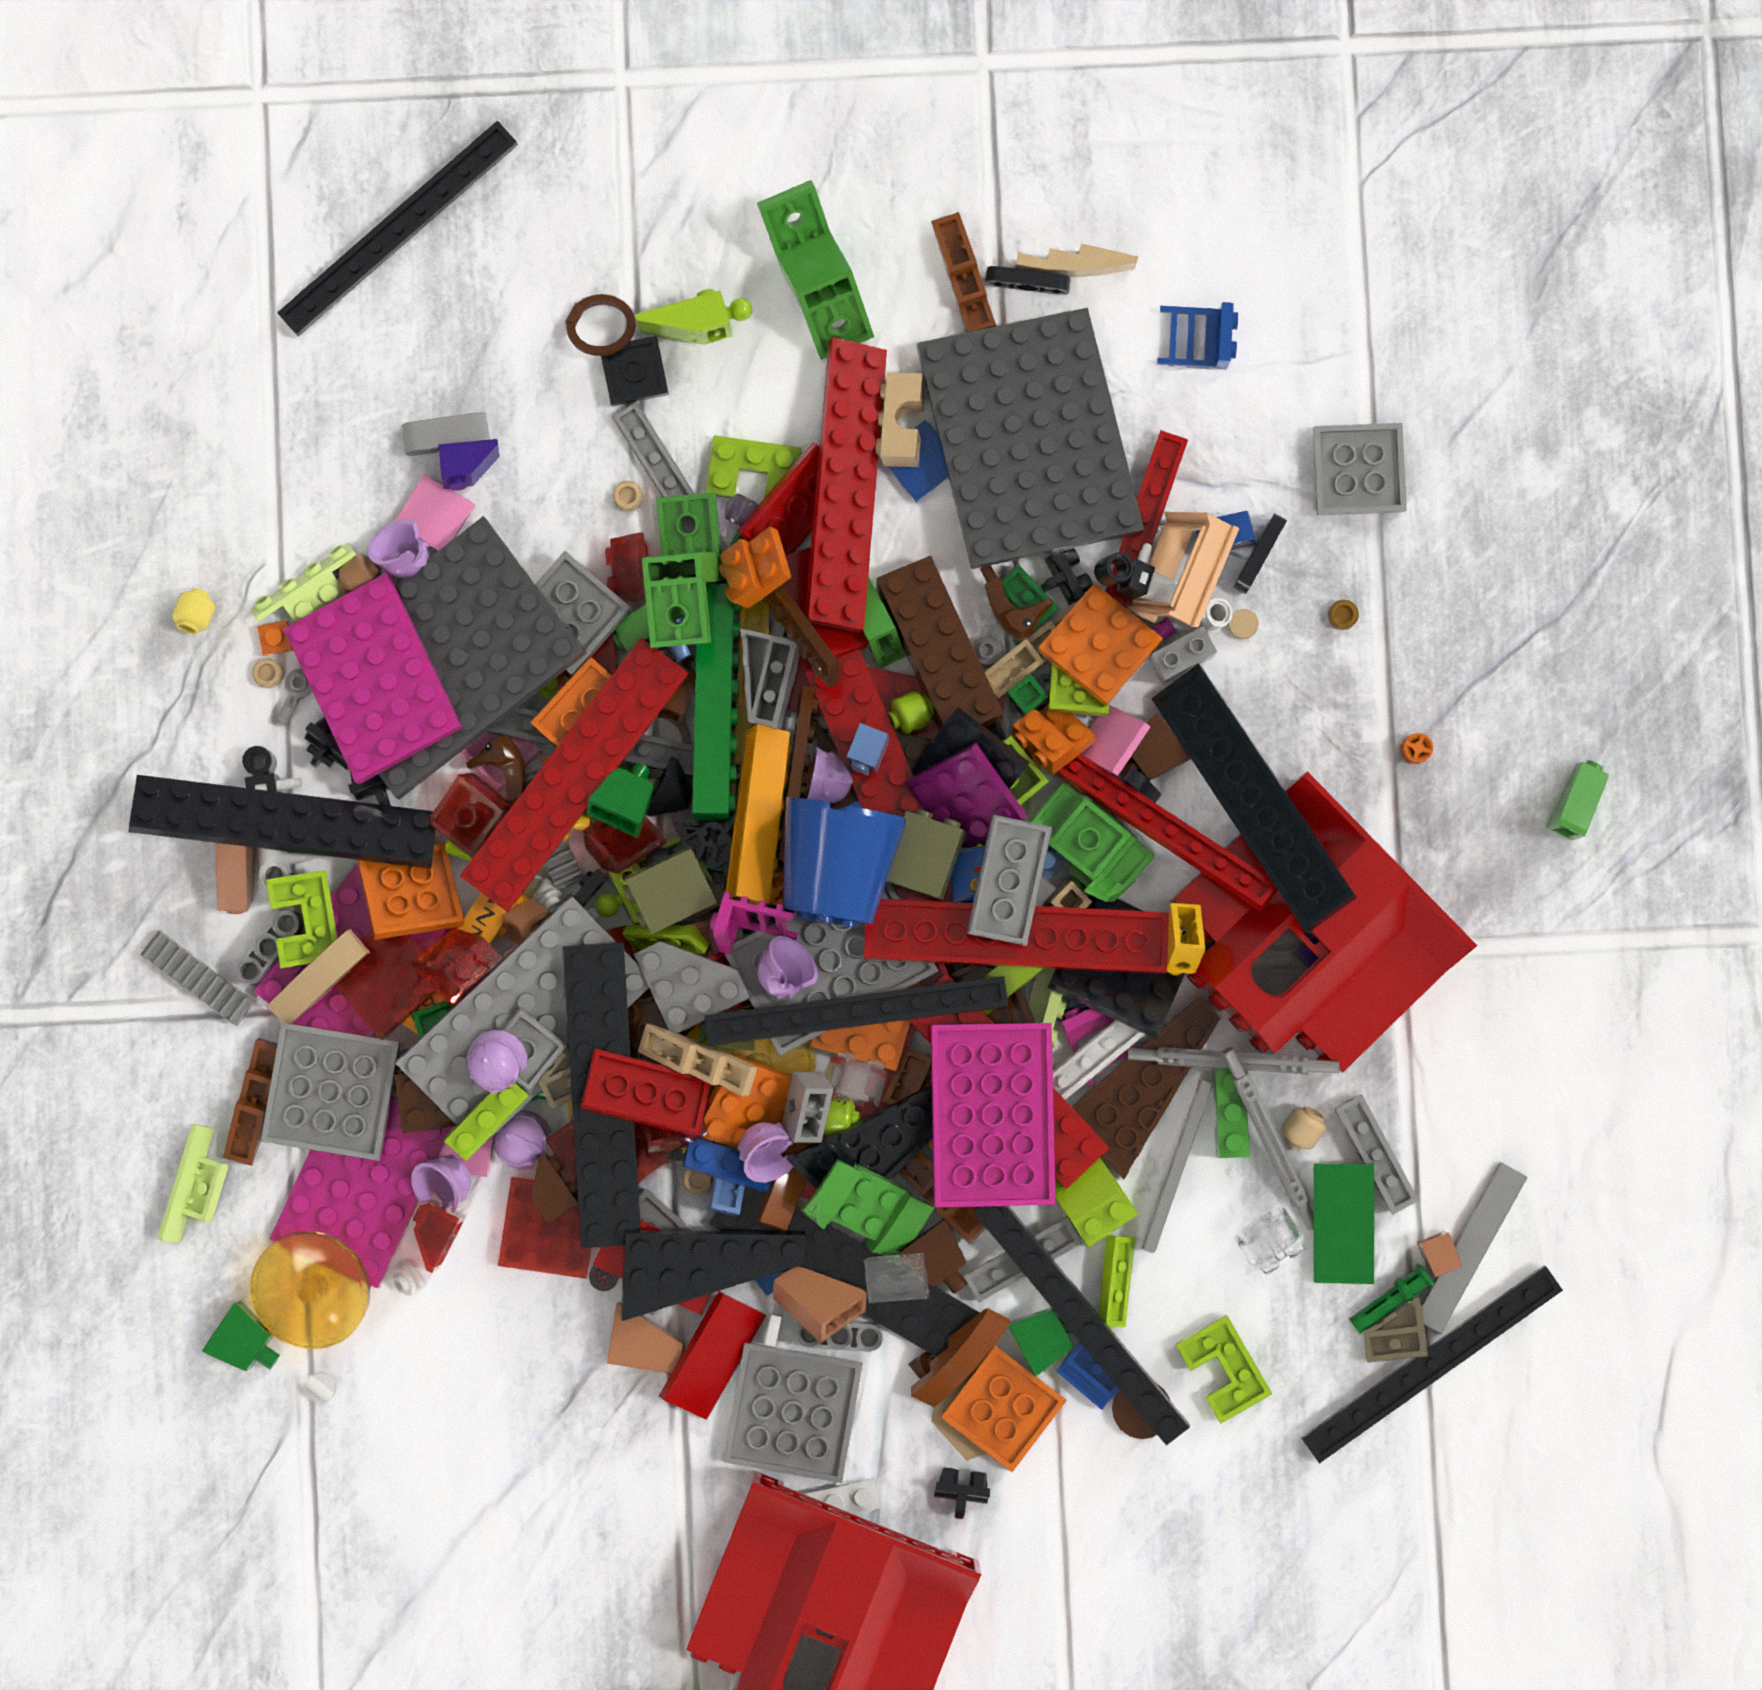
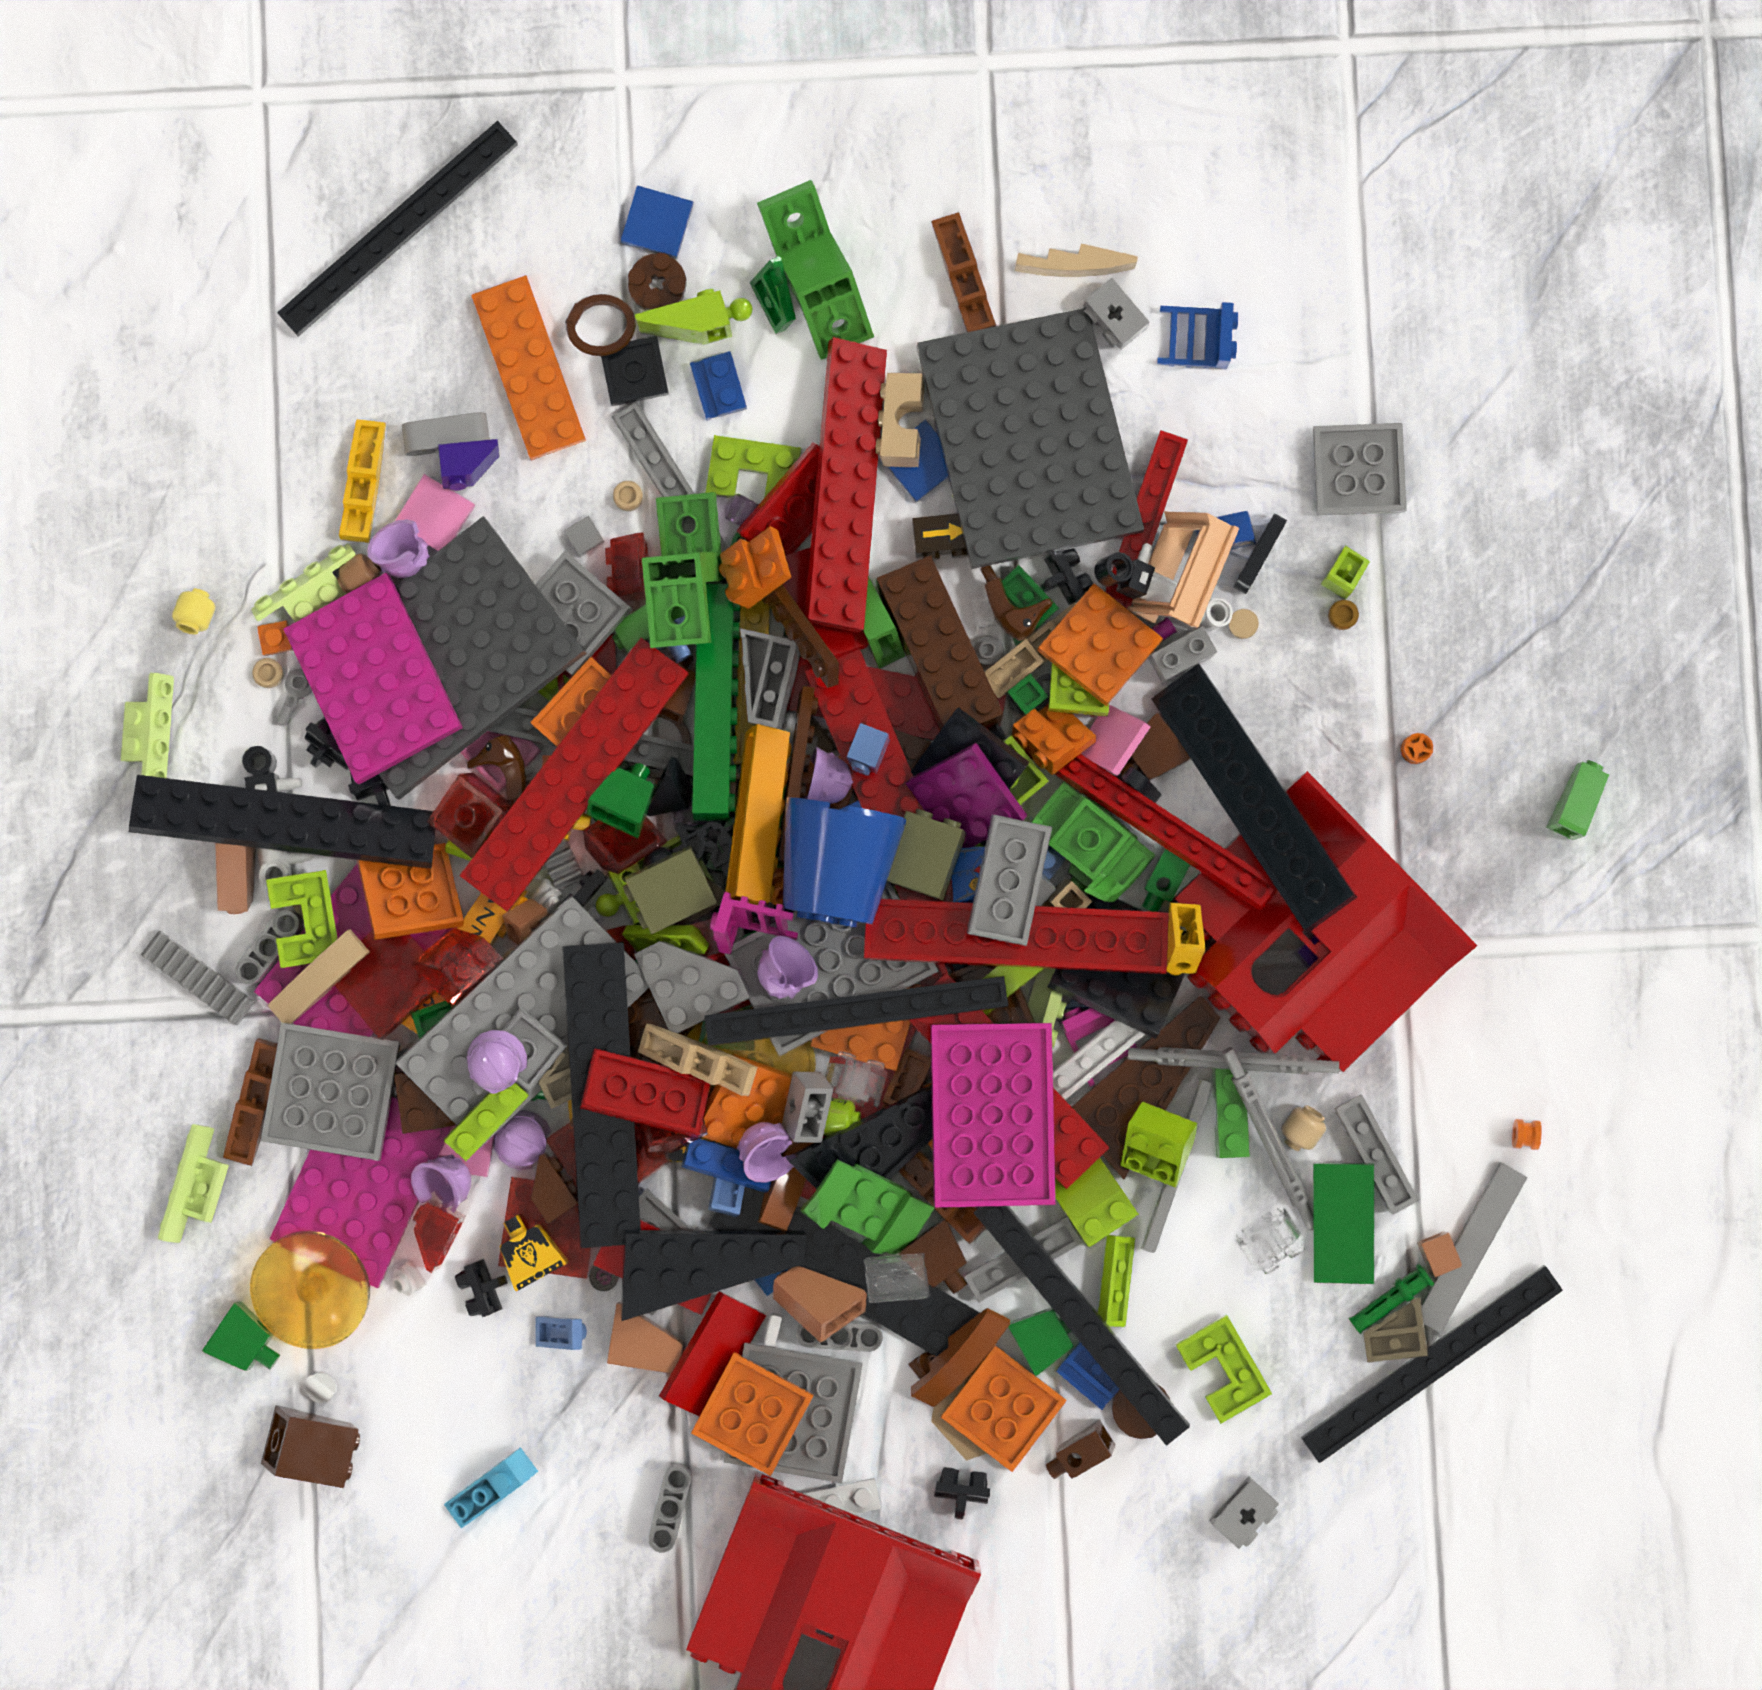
tan tile [683,1169,713,1195] -> none
lime head [887,691,934,735] -> none
black beam [985,266,1071,295] -> none
none -> yellowish green bracket [121,673,174,778]
none -> reddish brown slope [261,1405,360,1488]
none -> yellow slope [339,419,386,543]
none -> medium azure slope [444,1447,538,1529]
none -> black hips [455,1259,508,1318]
none -> orange plate [471,275,586,461]
none -> torso [500,1215,569,1292]
none -> medium blue tile [536,1316,587,1350]
none -> light grey tile [564,516,605,557]
none -> blue tile [621,185,694,259]
none -> reddish brown plate [628,253,687,311]
none -> light grey beam [649,1463,692,1553]
none -> blue plate [690,351,747,421]
none -> orange plate [691,1352,814,1476]
none -> green wing [749,256,796,334]
none -> dark brown brick [912,513,968,561]
none -> reddish brown torso [1045,1419,1116,1480]
none -> light grey brick [1083,278,1150,350]
none -> lime slope [1121,1102,1198,1188]
none -> green torso [1141,847,1190,912]
none -> light grey brick [1209,1476,1279,1549]
none -> lime slope [1321,545,1370,600]
none -> orange wheel [1512,1119,1542,1150]

